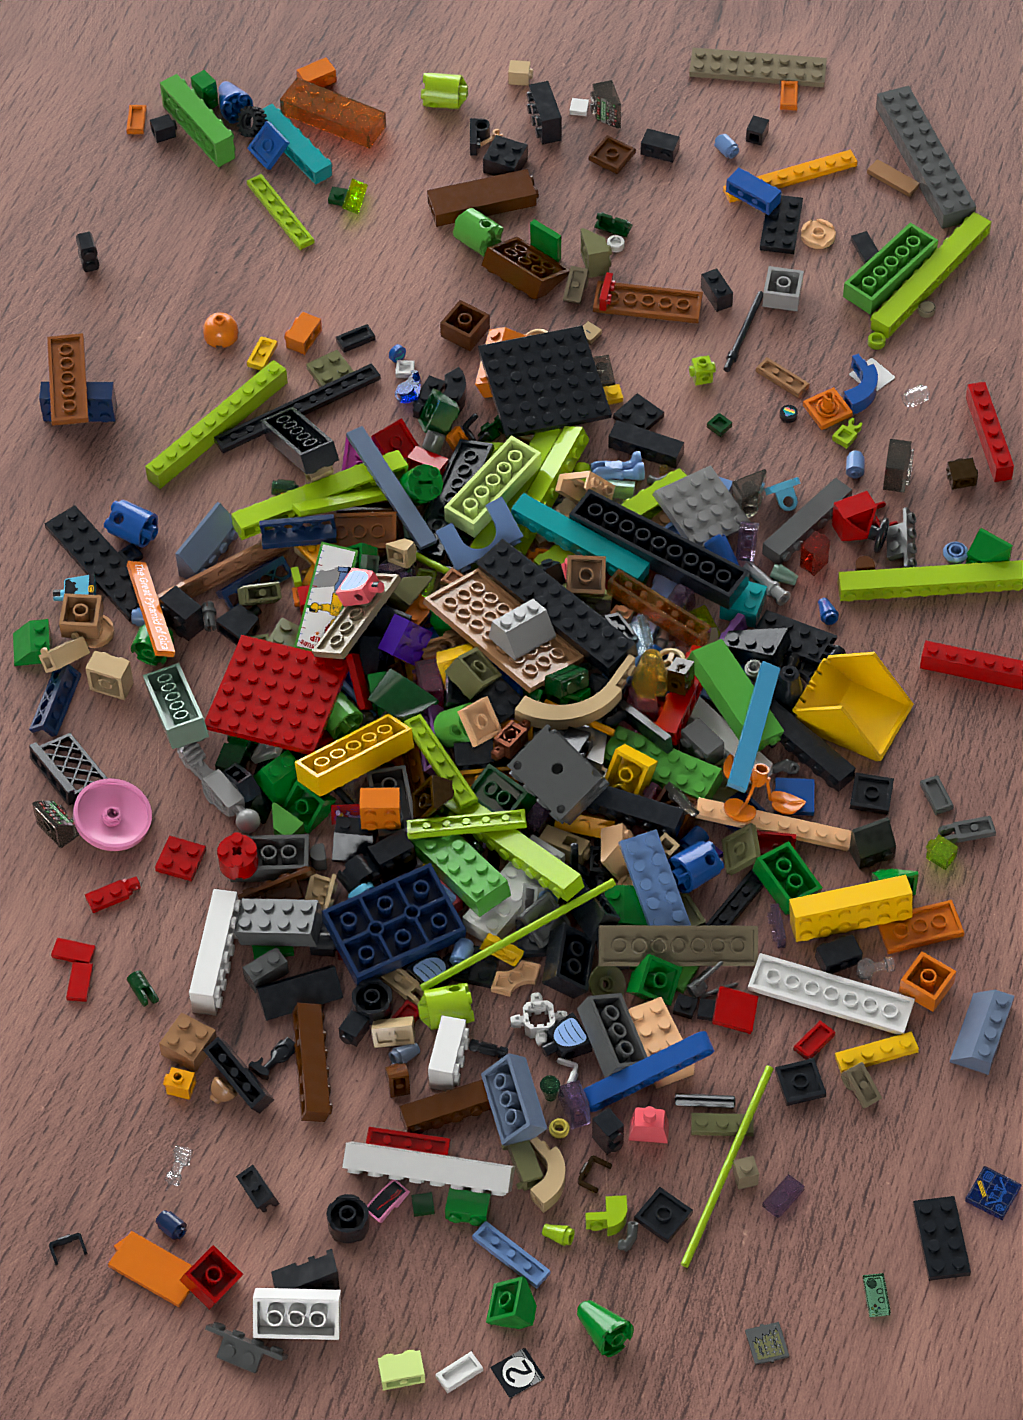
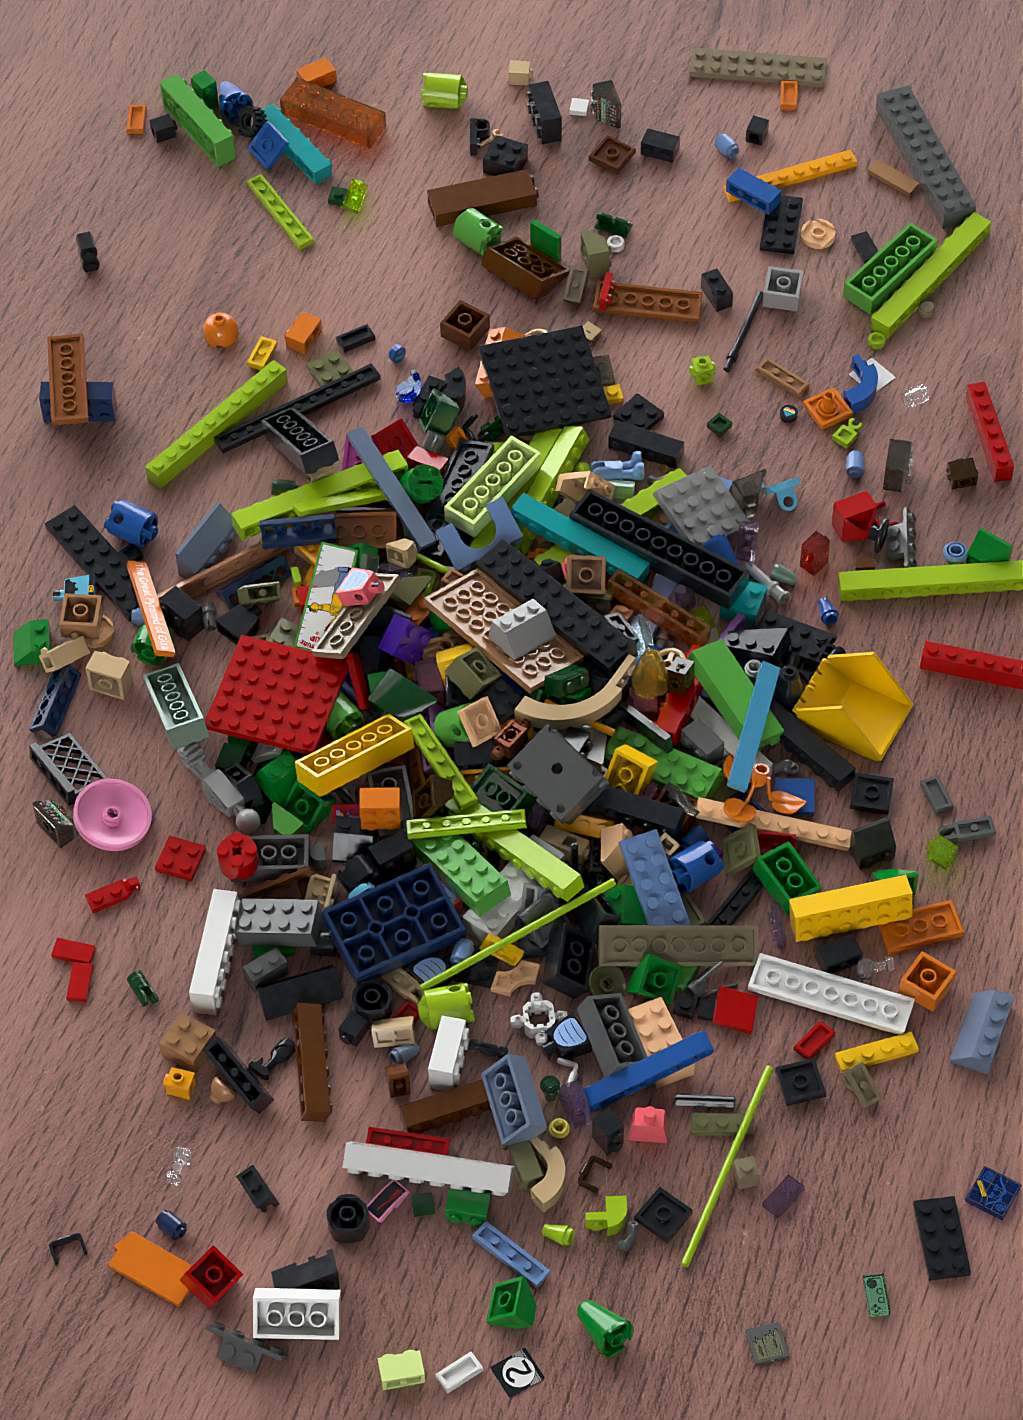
white tile [396,360,415,379] -> none
dark grey brick [762,478,852,565] -> none

